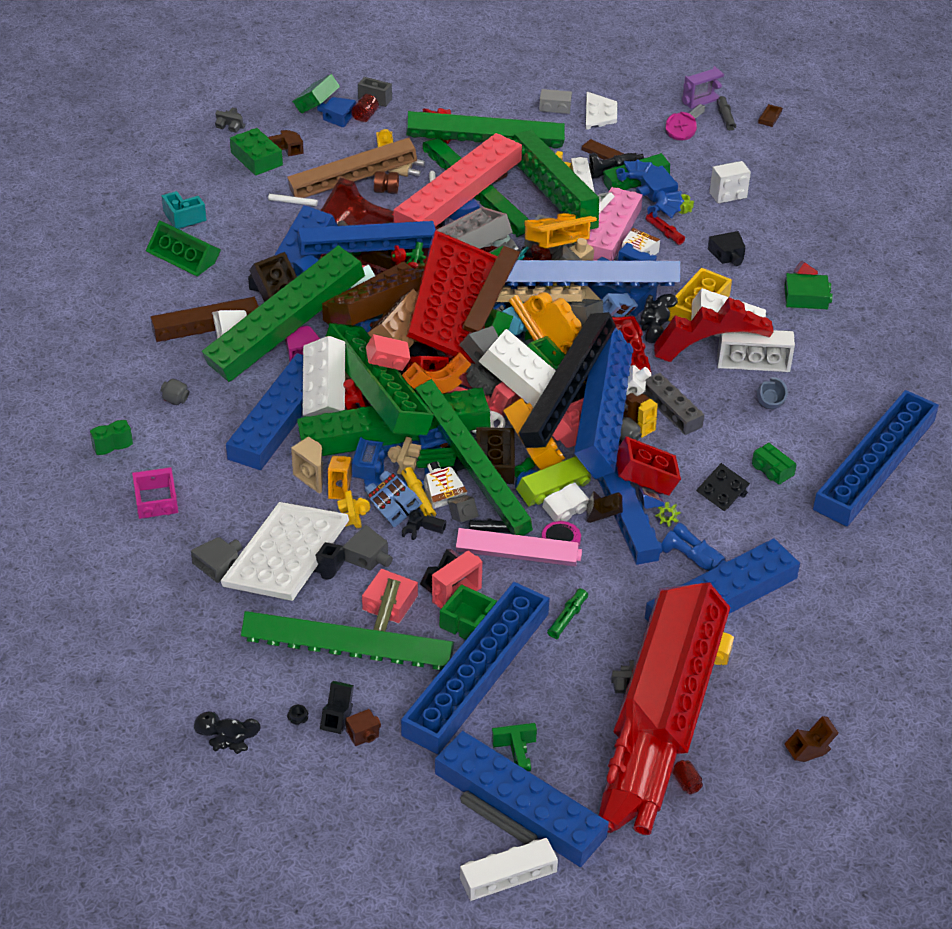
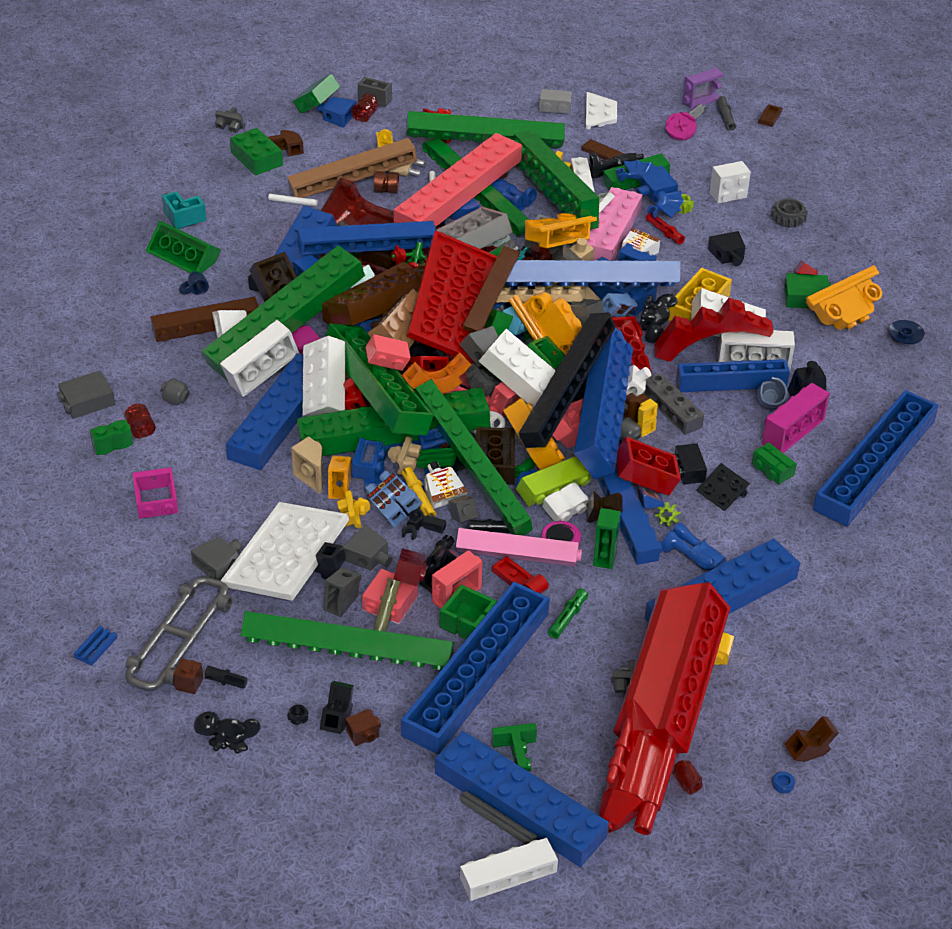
none -> dark grey brick [57,371,115,419]
none -> blue tile [74,626,117,666]
none -> clear red wheel [124,403,156,439]
none -> flat silver bar [125,576,233,691]
none -> copper brick [173,658,203,695]
none -> dark blue piece [179,271,209,295]
none -> black axle [204,665,248,689]
none -> white brick [220,320,299,397]
none -> dark grey torso [323,568,362,618]
none -> dark red brick [393,548,427,586]
none -> black pin [426,535,454,568]
none -> blue piece [491,178,537,211]
none -> red plate [492,556,549,594]
none -> green brick [593,508,621,570]
none -> black brick [673,443,707,485]
none -> blue brick [676,359,790,392]
none -> dark pink brick [762,383,830,453]
none -> dark grey gear [771,198,808,228]
none -> blue tile [772,771,795,793]
none -> black torso [787,361,827,397]
none -> light orange brick [806,265,882,330]
none -> dark blue dish [889,320,925,344]

